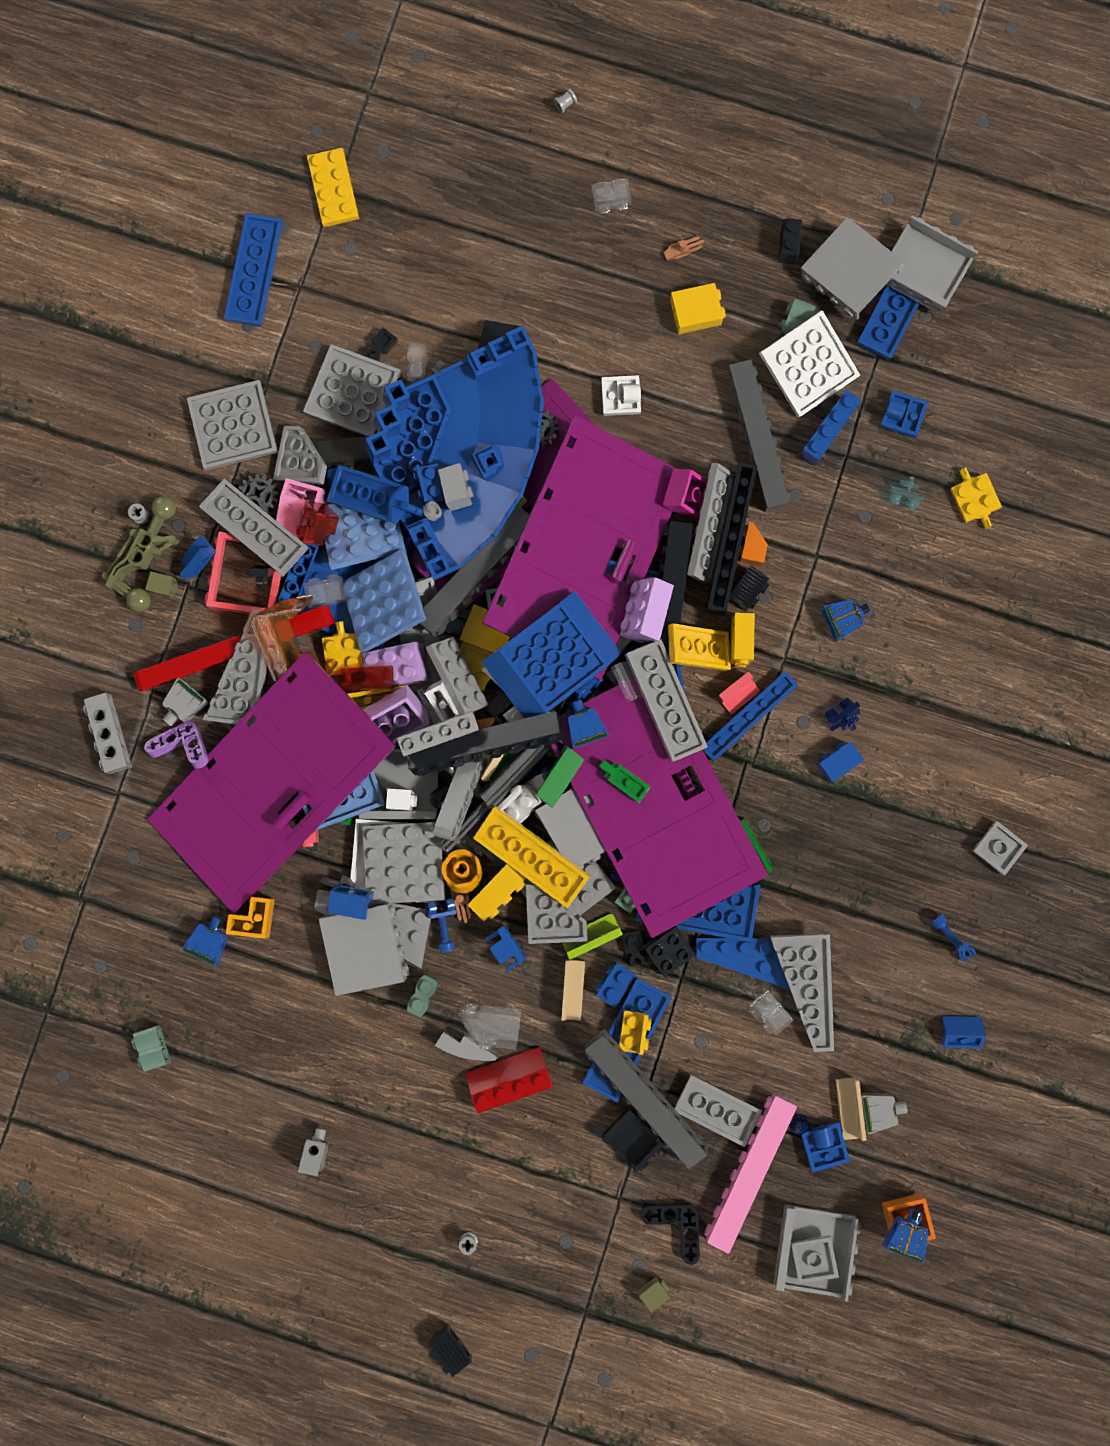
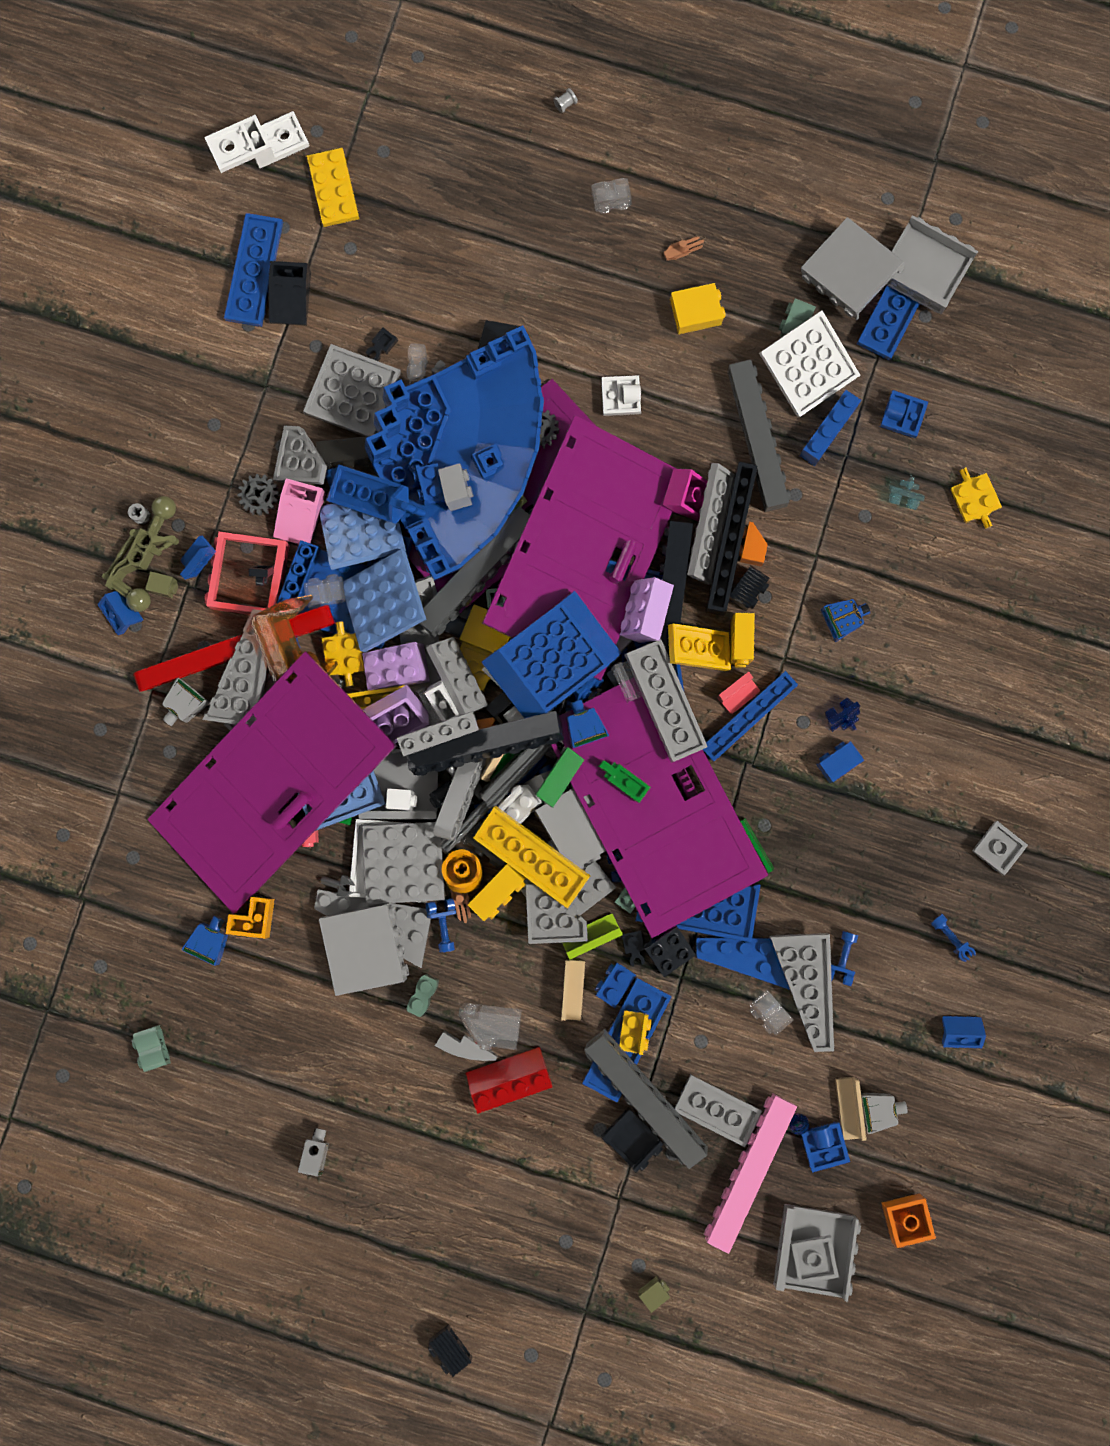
light grey brick [83,693,132,774] -> none
medium lavender beam [144,721,208,768] -> none
light grey plate [187,380,278,471] -> none
light grey plate [199,479,309,577] -> none
clear red brick [296,501,339,546] -> none
blue panel [328,885,374,920] -> none
clear red panel [337,665,394,692] -> none
light grey tile [423,501,442,521] -> none
light grey bush [459,1232,478,1255] -> none
blue panel [484,925,527,972] -> none
black beam [640,1203,700,1265] -> none
black brick [778,218,802,264] -> none
blue torso [882,1208,929,1263] -> none
none -> blue panel [98,591,143,635]
none -> white bracket [204,111,309,173]
none -> black slope [269,261,311,326]
none -> blue bar [831,931,858,986]

